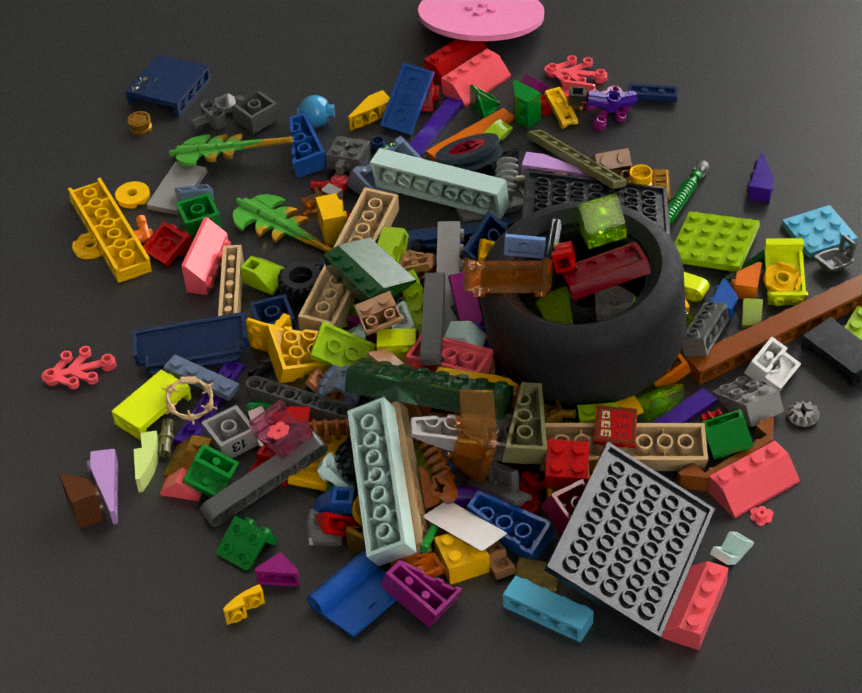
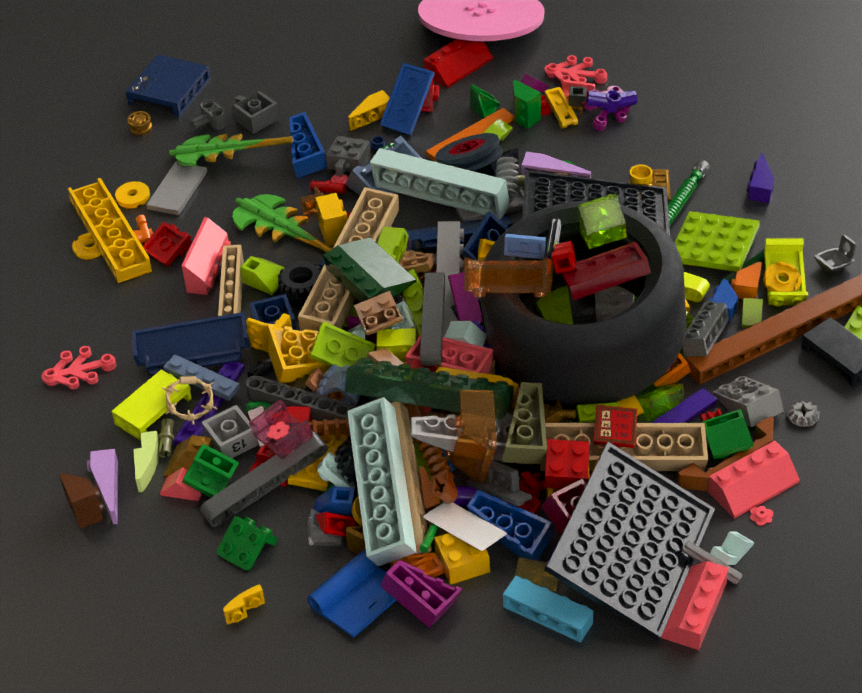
sand blue slope [175,184,214,201] -> none
green brick [175,193,222,239] -> none
light grey slope [215,93,236,113] -> none
magenta slope [255,552,300,587] -> none
dark azure brick [297,95,335,128] -> none
light grey slope [321,183,344,203] -> none
dark purple tile [409,97,463,157] -> none
coral slope [441,49,511,107] -> none
medium nougat slope [486,540,516,580] -> none
olive tile [527,130,627,189] -> none
medium nougat slope [591,148,632,183] -> none
dark blue plate [628,84,678,102] -> none
white brick [744,337,801,392] -> none
medium azure plate [782,205,858,258] -> none
none -> light grey axle [682,541,742,584]

